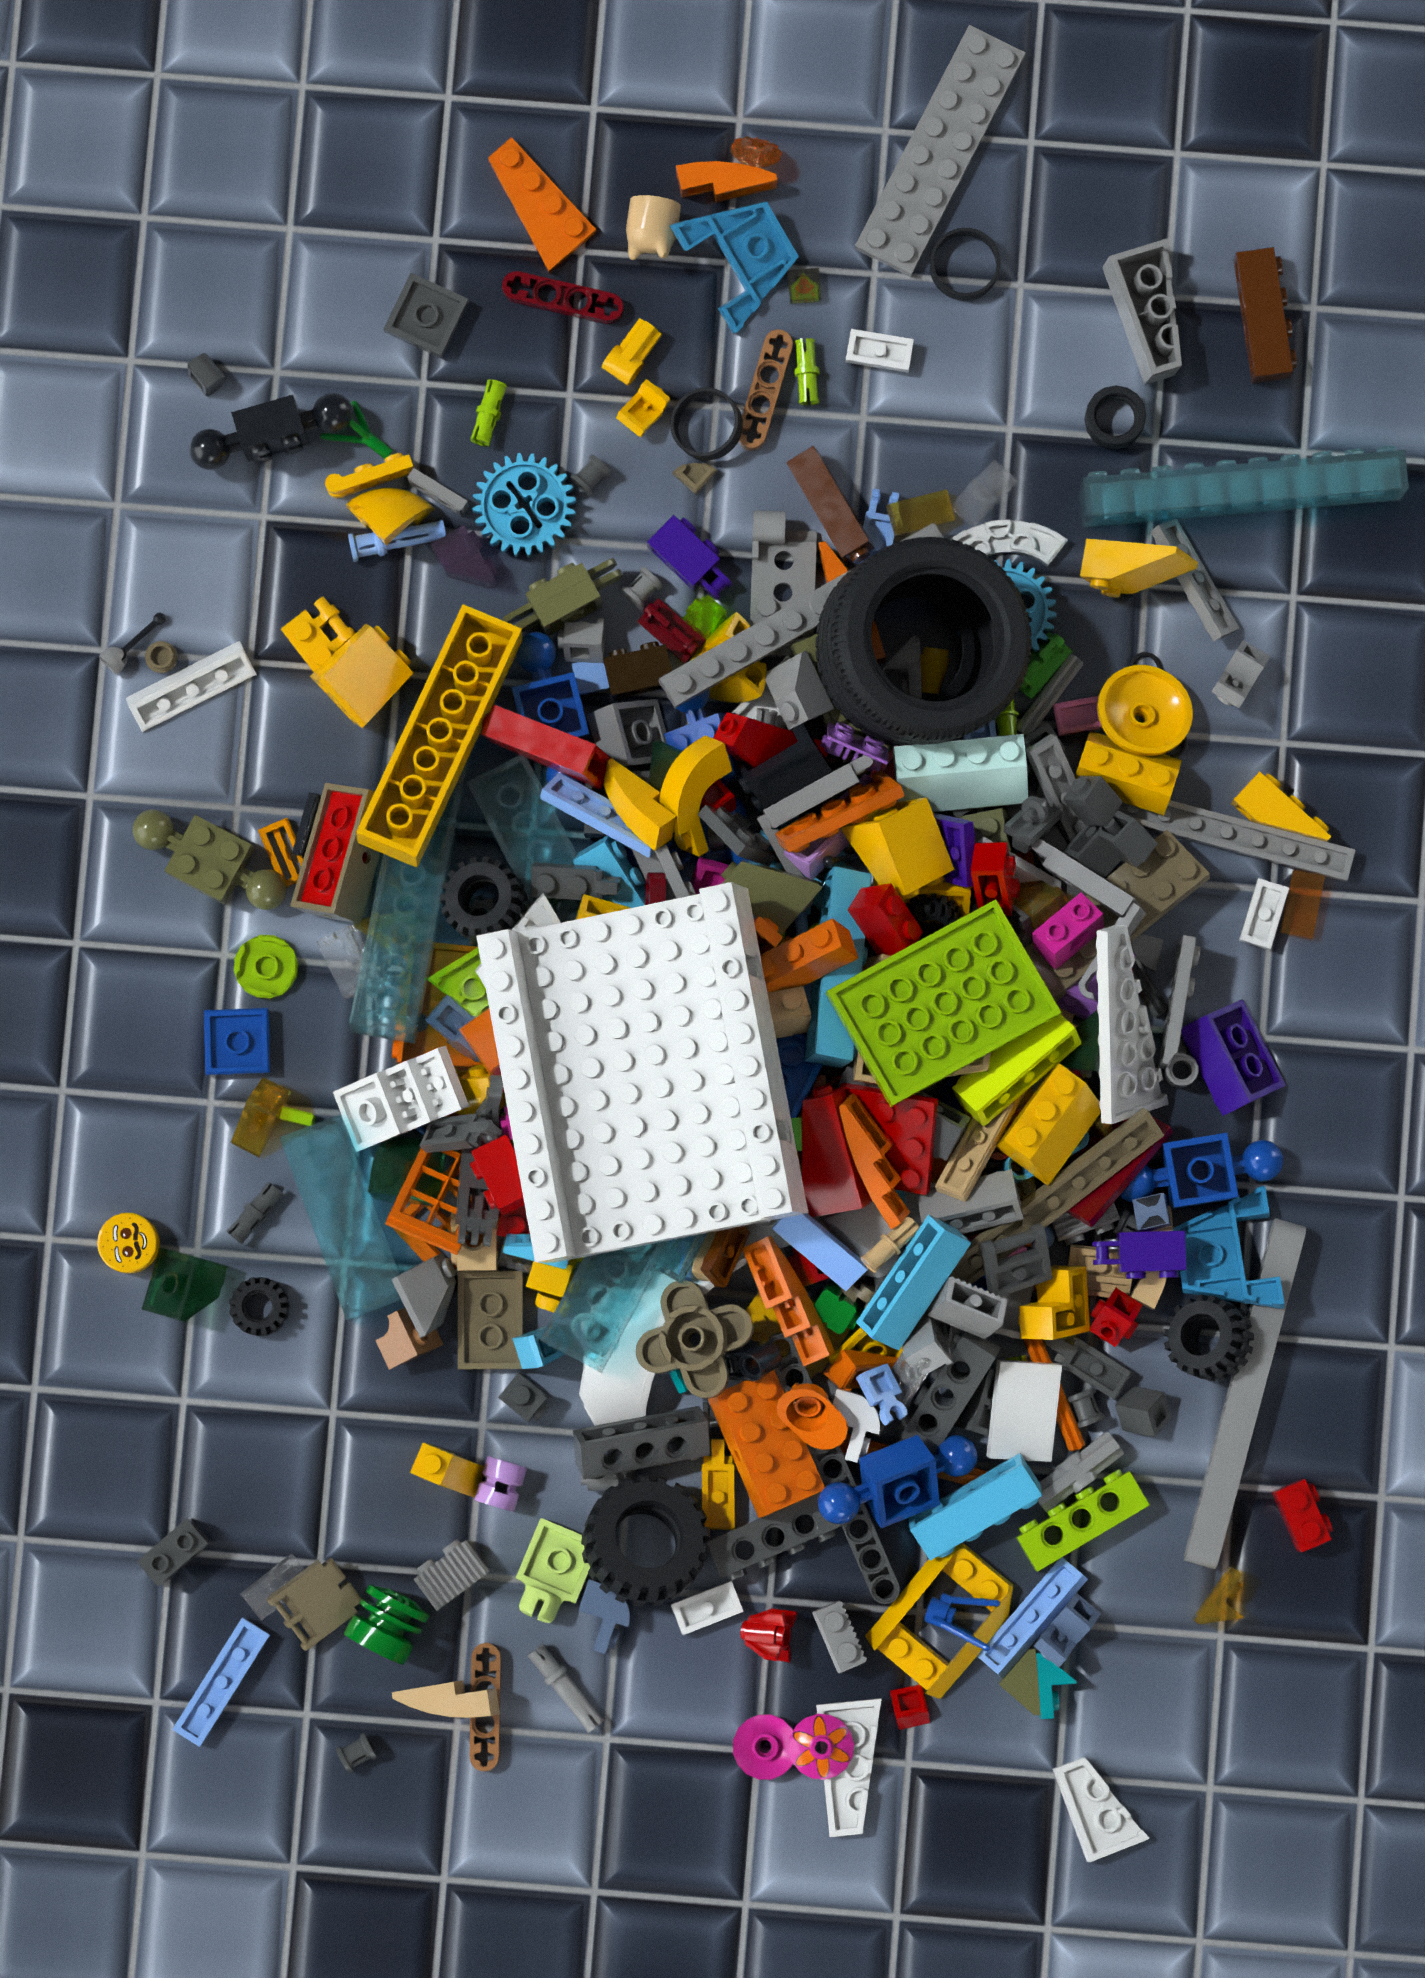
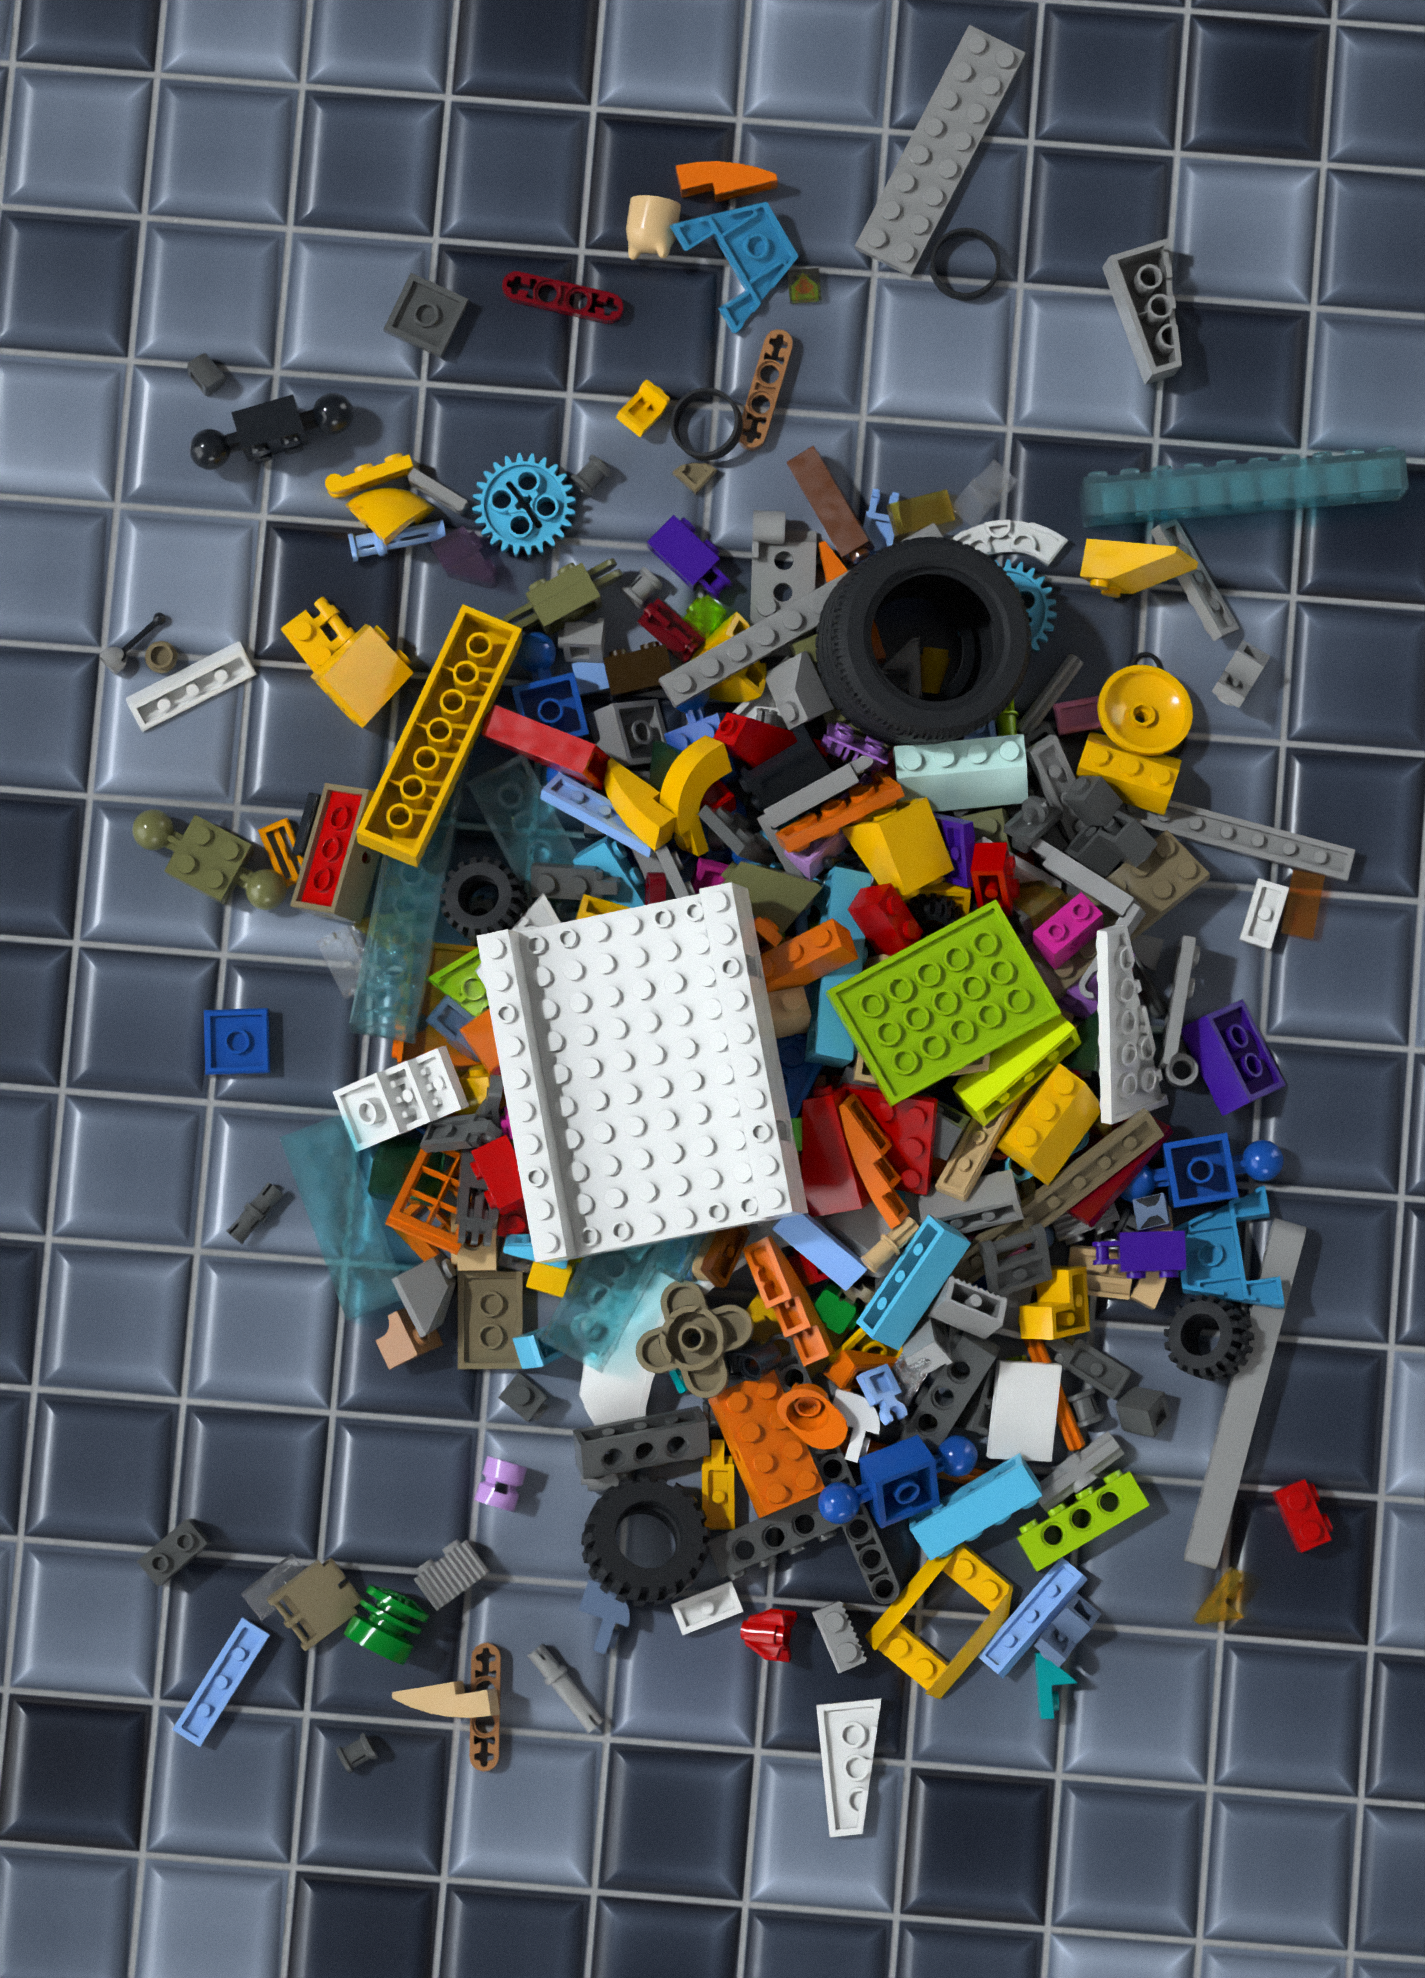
yellow head [97,1213,160,1274] -> none
clear green slope [141,1247,228,1322] -> none
black tyre [229,1277,290,1336] -> none
clear yellow slope [230,1077,291,1158] -> none
lime tile [234,935,298,999] -> none
lime tile [280,1106,316,1128] -> none
green plant [320,401,393,459] -> none
yellow slope [410,1442,484,1498] -> none
lime pin [470,379,507,447] -> none
orange wing [488,137,596,274] -> none
yellowish green plate [515,1518,590,1623] -> none
yellow tile [534,1292,569,1314] -> none
yellow piece [601,318,662,386] -> none
clear orange gear [730,136,782,167] -> none
dark pink dish [733,1714,793,1780] -> none
dark pink dish [789,1714,854,1780] -> none
lime pin [794,338,820,405] -> none
white plate [846,329,914,373] -> none
red slope [890,1684,930,1730] -> none
blue plant [925,1593,1000,1651] -> none
olive slope [998,1648,1041,1715] -> none
bright green hinge [1019,632,1073,700] -> none
white wing [1053,1757,1149,1862] -> none
black tyre [1084,385,1146,450] -> none
red brick [1089,1287,1143,1347] -> none
yellow slope [1231,771,1331,842] -> none
reddish brown brick [1233,247,1297,384] -> none

